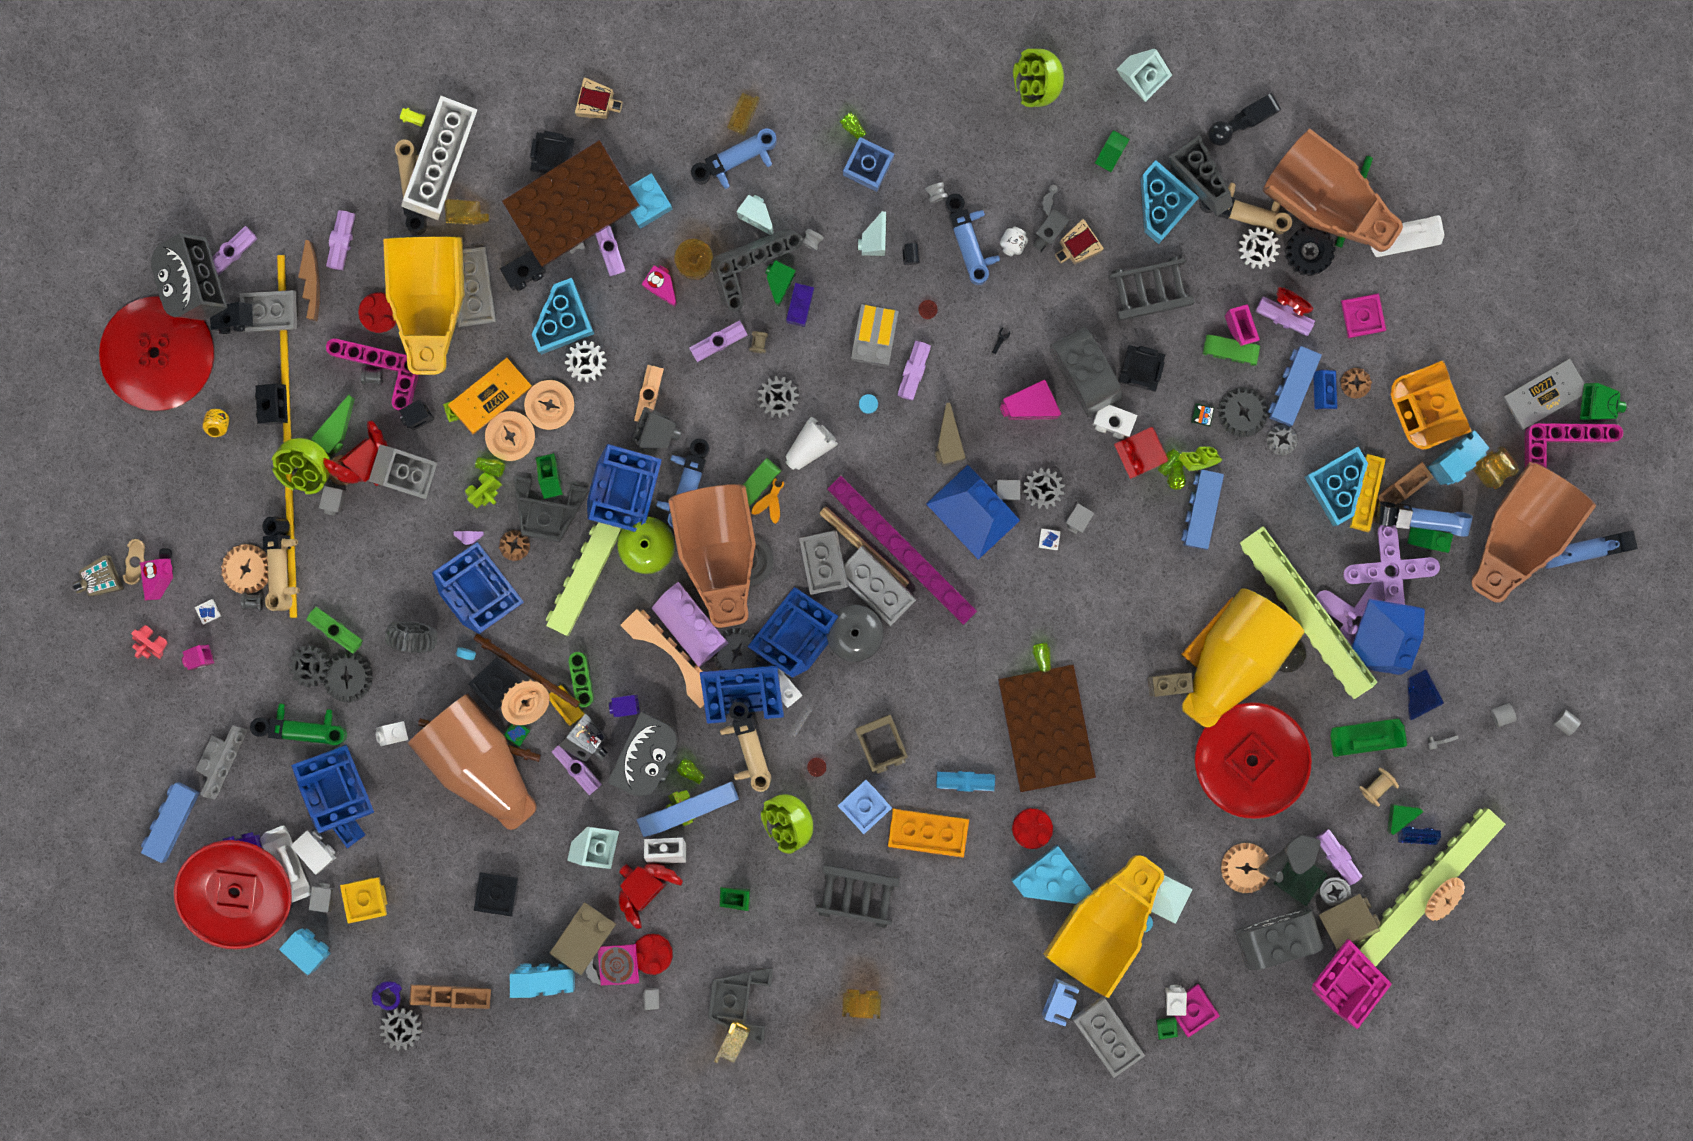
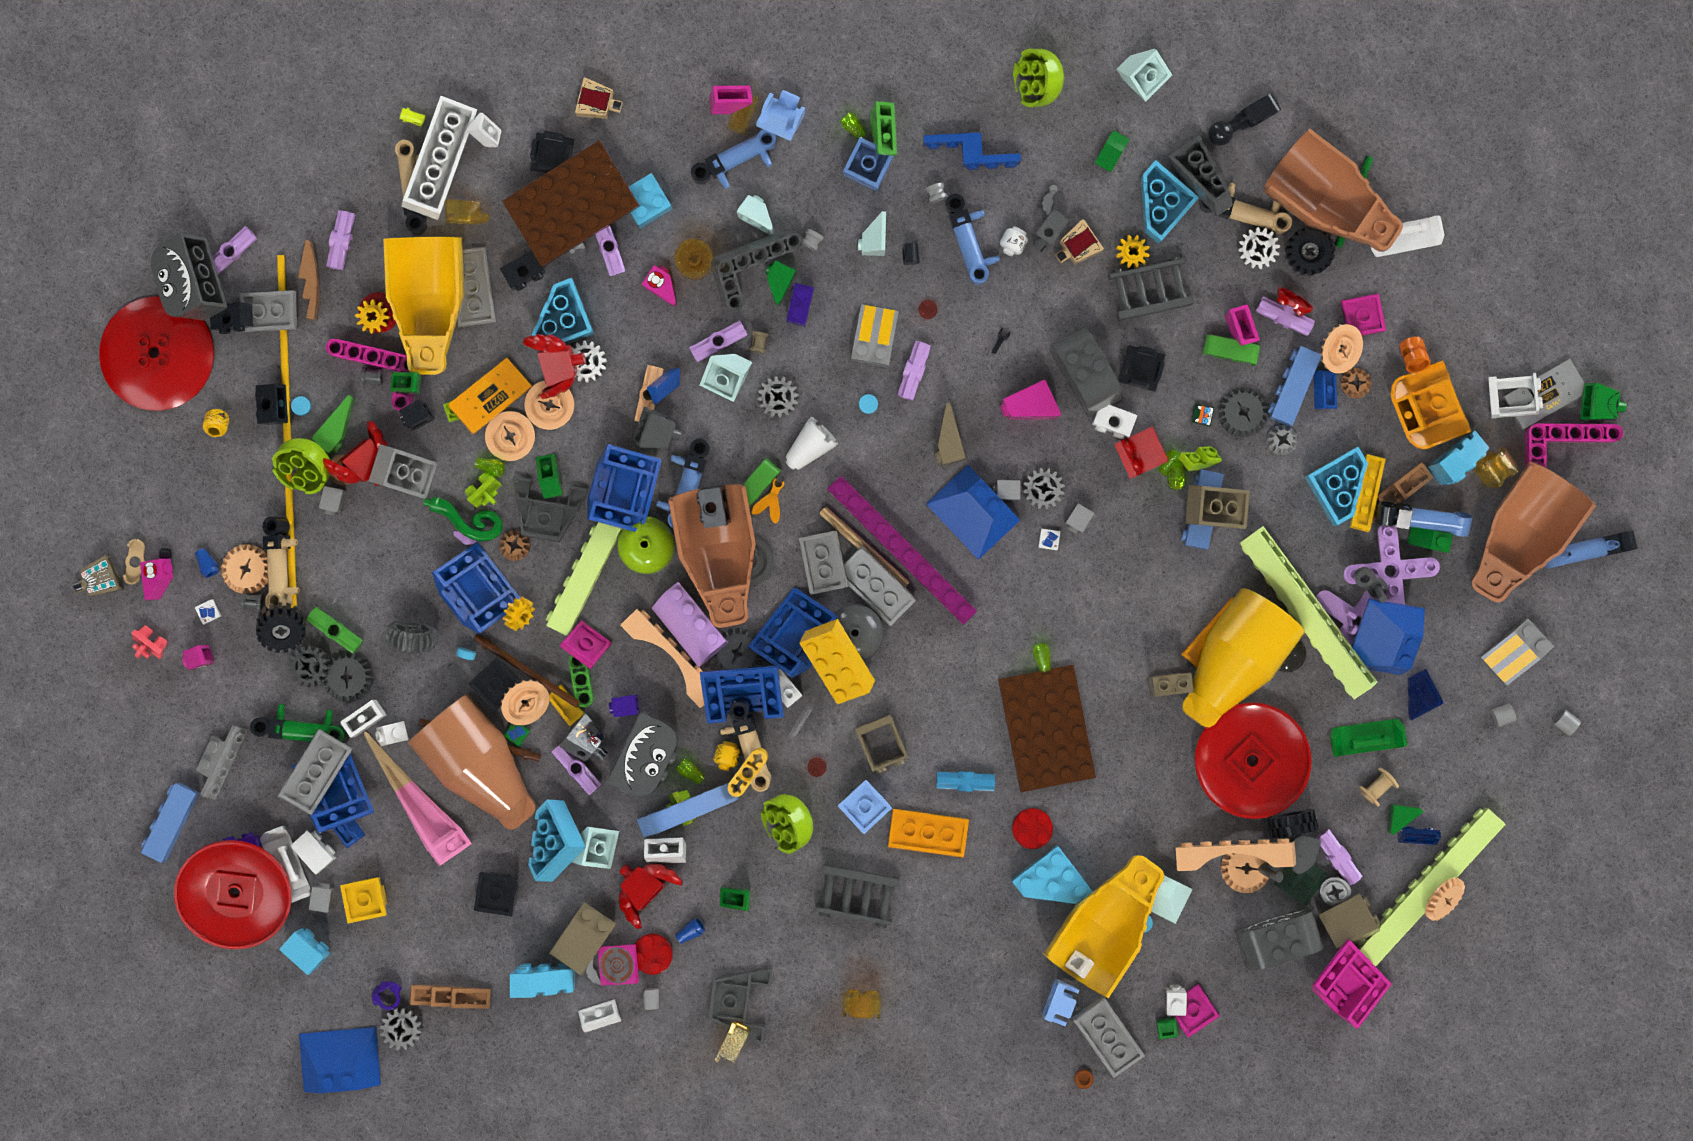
light grey piece [1428,735,1459,750] -> none
none -> blue cone [195,548,219,578]
none -> black bush [256,602,306,653]
none -> light grey tile [278,729,353,816]
none -> medium azure tile [291,396,311,416]
none -> blue slope [299,1027,381,1093]
none -> white brick [340,700,387,738]
none -> yellow gear [355,299,390,334]
none -> bright pink plate [364,732,472,866]
none -> green slope [390,372,422,395]
none -> green plant [423,497,503,542]
none -> white slope [467,113,501,147]
none -> yellow gear [503,596,535,631]
none -> red torso [523,334,586,399]
none -> medium azure brick [528,799,586,882]
none -> dark pink tile [560,620,612,669]
none -> white slope [578,999,621,1032]
none -> blue slope [647,368,680,404]
none -> blue cone [675,918,705,944]
none -> brick [696,485,731,528]
none -> light aqua slope [700,354,752,402]
none -> dark pink slope [709,85,753,115]
none -> yellow head [713,741,741,771]
none -> yellow beam [728,748,768,797]
none -> light blue panel [756,90,805,141]
none -> yellow brick [799,619,875,704]
none -> bright green slope [870,101,897,156]
none -> blue bracket [923,133,1021,170]
none -> white slope [1065,950,1094,979]
none -> dark orange tile [1074,1069,1094,1089]
none -> yellow gear [1116,235,1150,269]
none -> light nougat arch [1176,838,1296,871]
none -> dark tan slope [1185,485,1250,529]
none -> black bush [1267,809,1319,838]
none -> light nougat gear [1320,324,1363,373]
none -> dark grey piece [1354,567,1388,602]
none -> orange wheel [1399,337,1431,373]
none -> light grey slope [1481,618,1554,686]
none -> white panel [1488,373,1543,418]

